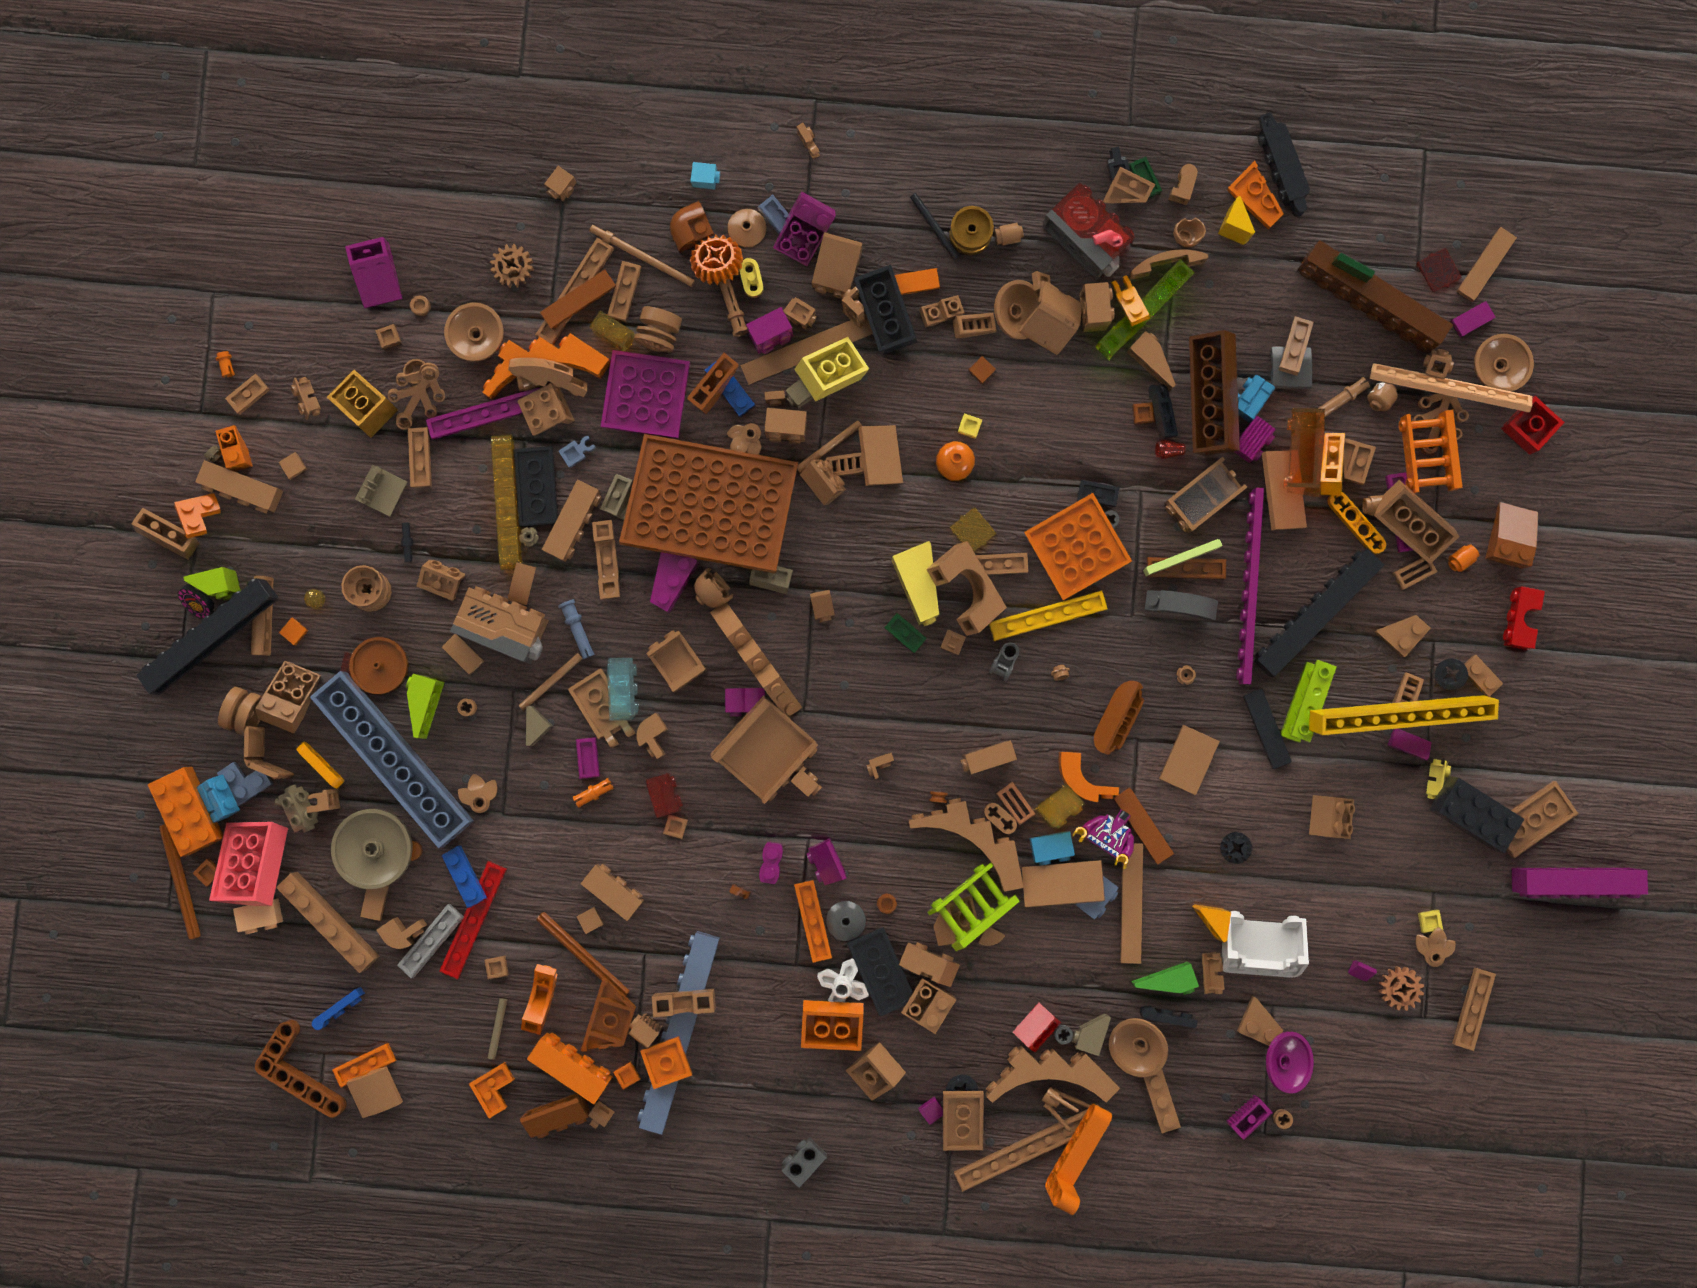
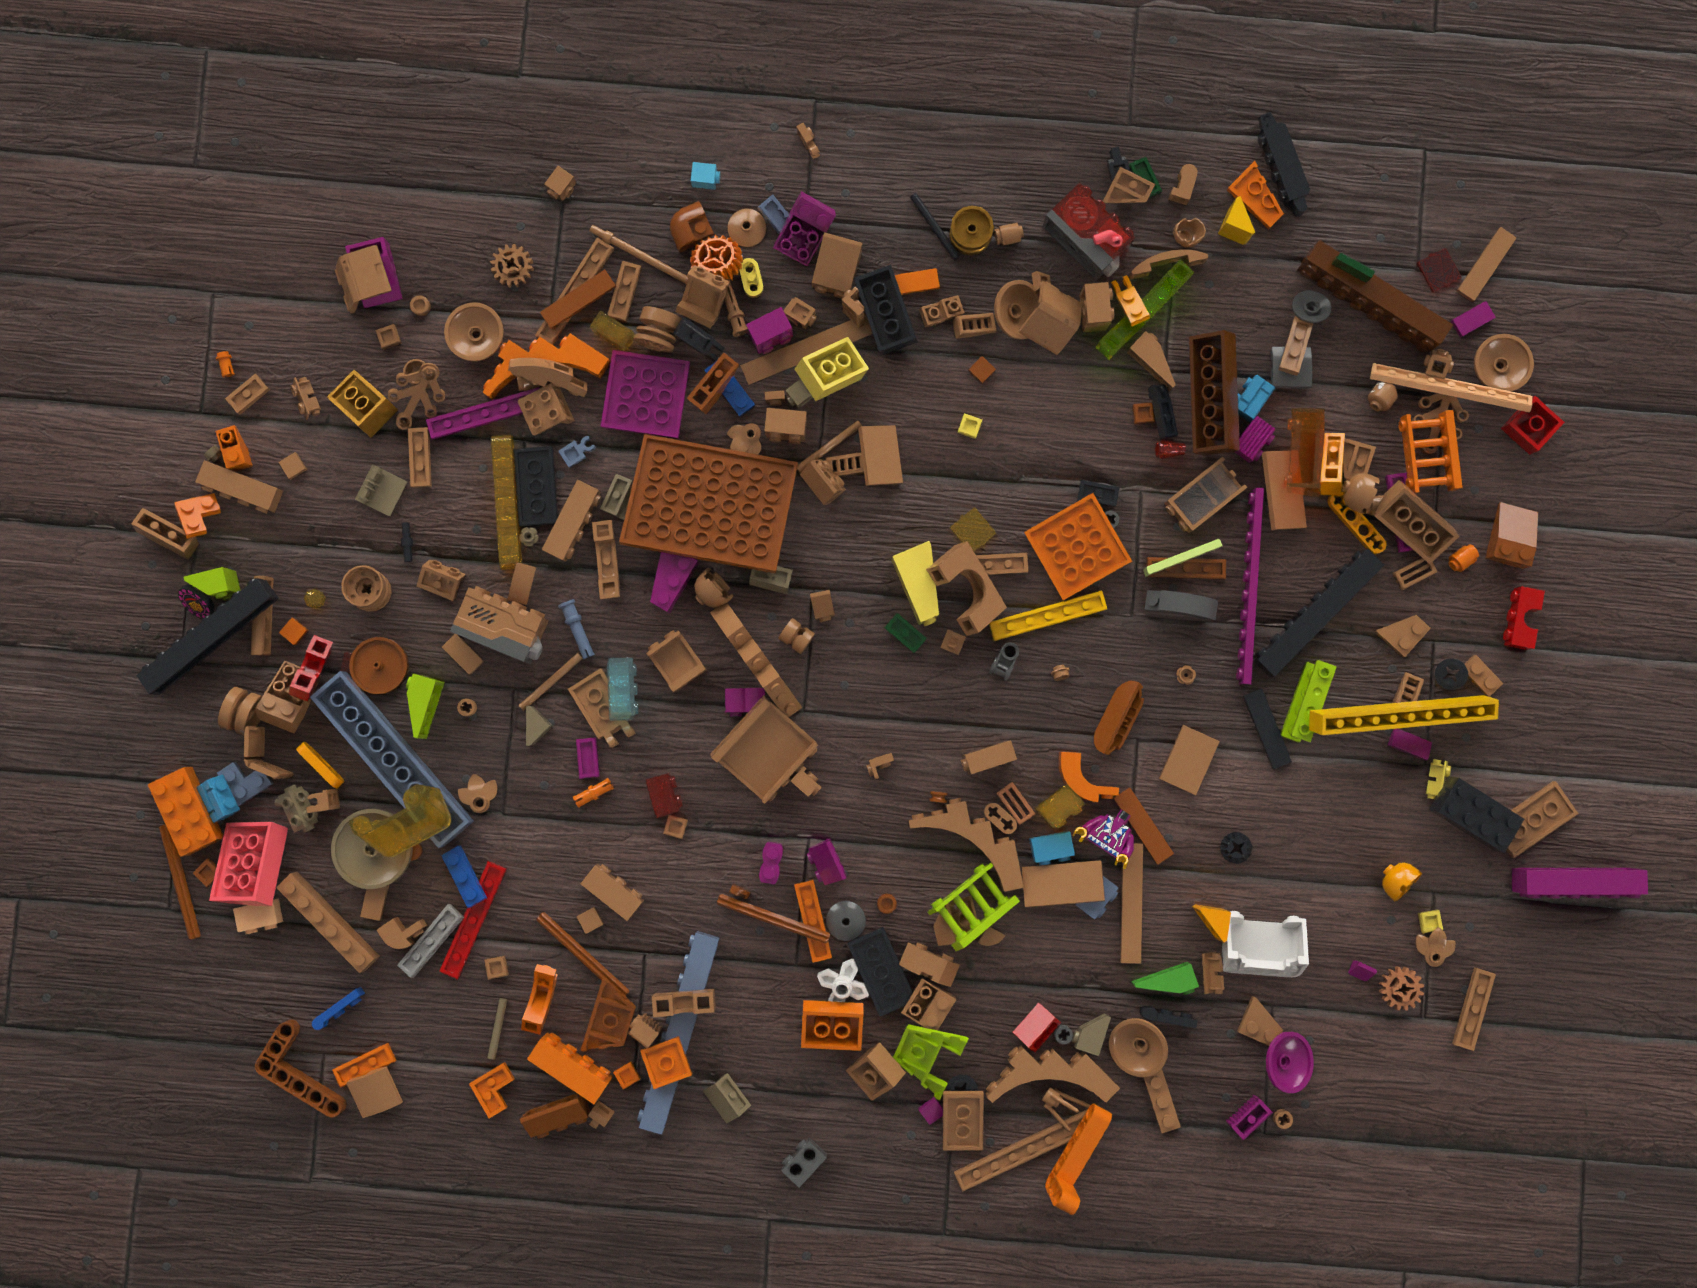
medium nougat brick [637,713,668,759] -> none
orange cylinder [936,441,975,481] -> none
medium nougat slope [1309,795,1355,839] -> none
medium nougat pin [1314,377,1370,420] -> none
none -> red arch [289,635,333,702]
none -> medium nougat piece [335,245,392,313]
none -> clear yellow windscreen [348,784,451,857]
none -> black hinge [673,317,725,362]
none -> medium nougat panel [675,265,730,329]
none -> dark tan panel [703,1073,751,1124]
none -> dark orange axle [717,894,830,943]
none -> medium nougat wheel [778,618,815,654]
none -> lime wing [893,1024,969,1101]
none -> dark grey dish [1292,290,1331,323]
none -> medium nougat cylinder [1341,473,1379,514]
none -> light orange cylinder [1382,862,1422,902]

